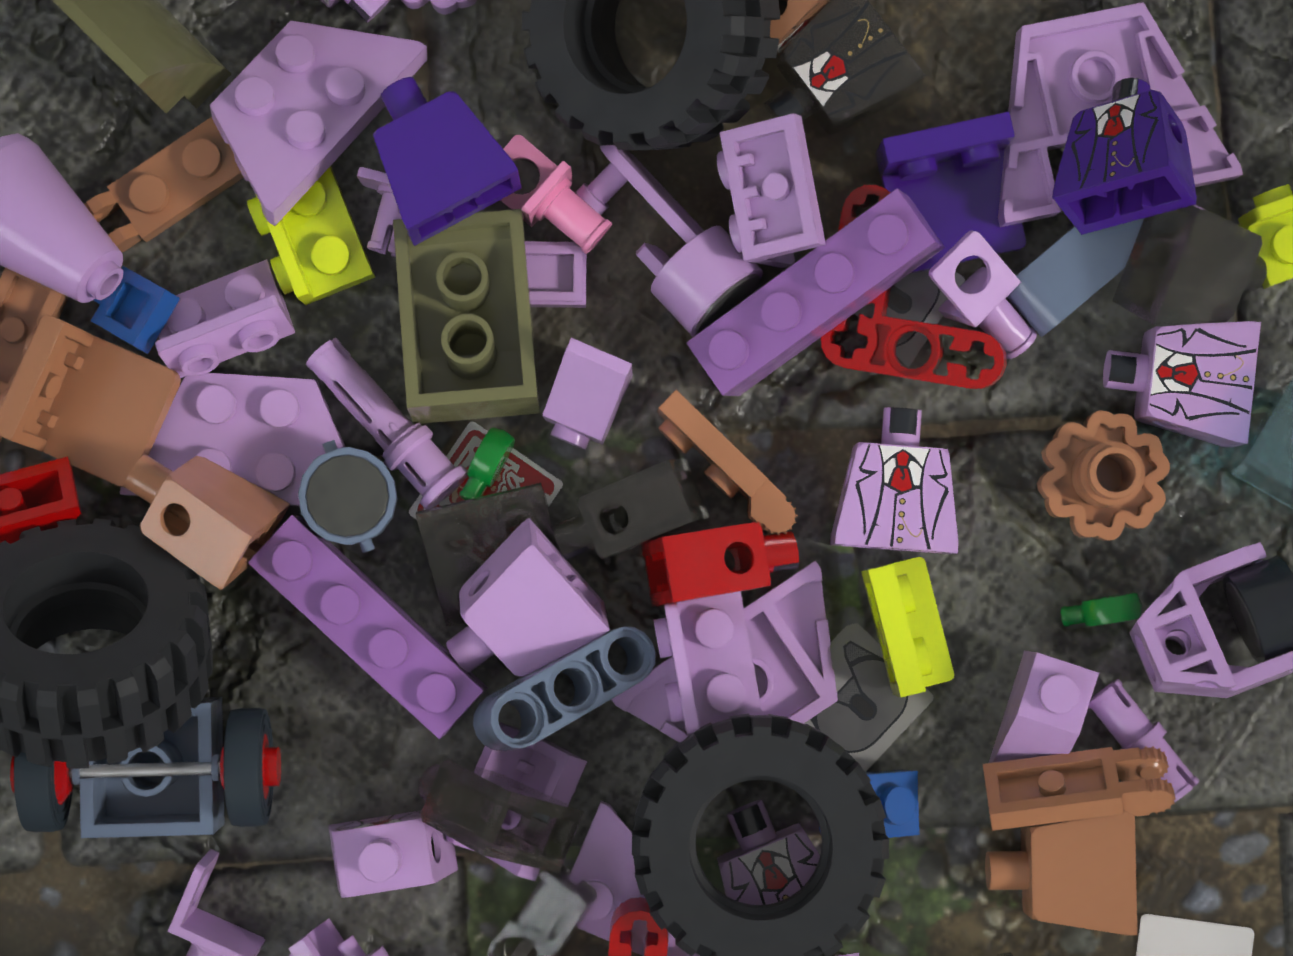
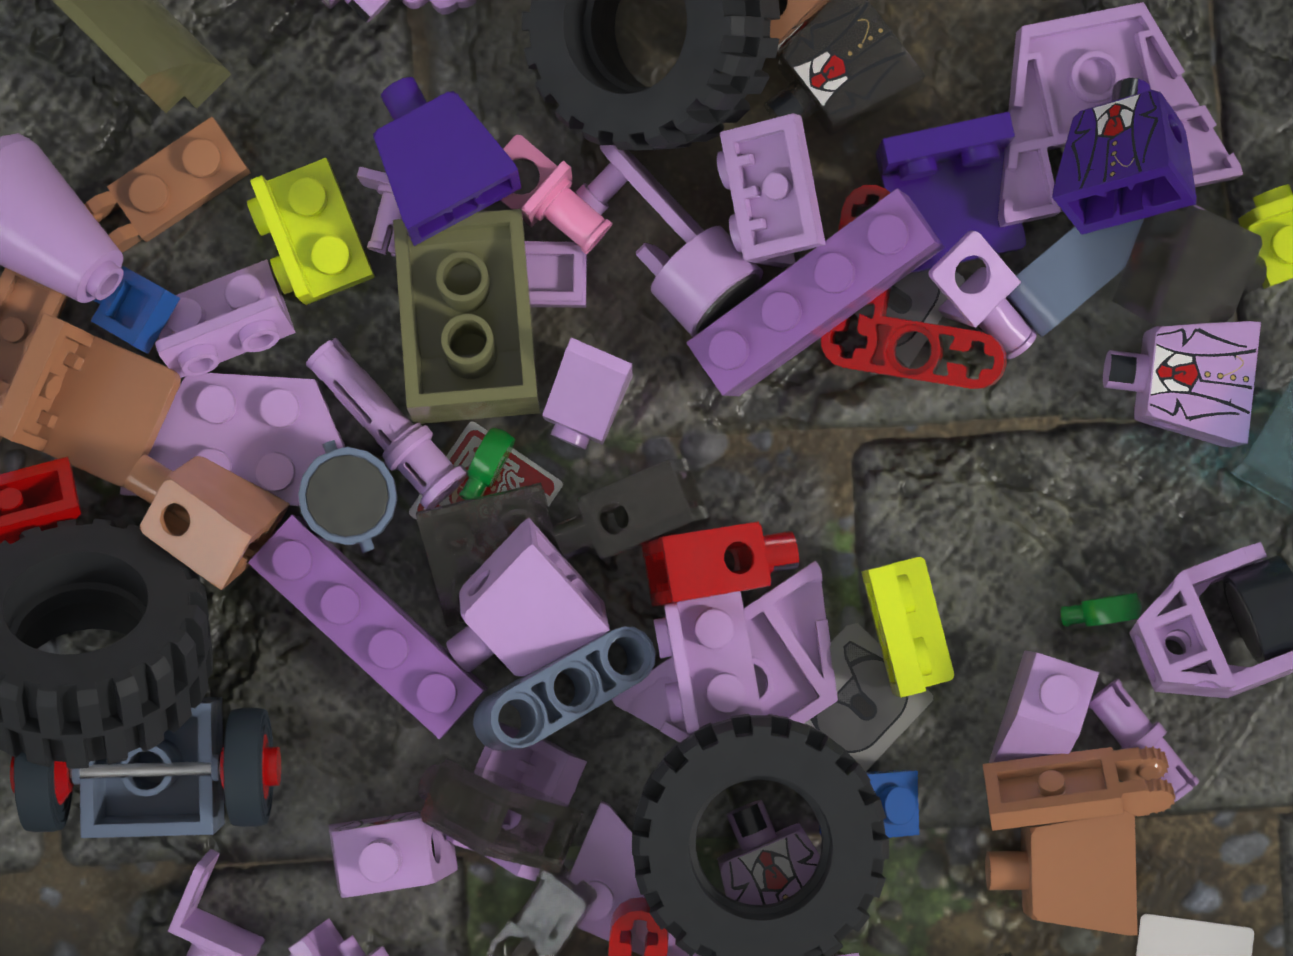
lavender wing [210,21,427,226] -> none
nougat hinge [657,390,798,535] -> none
lavender torso [830,407,958,554] -> none
nougat plant [1037,410,1170,541] -> none

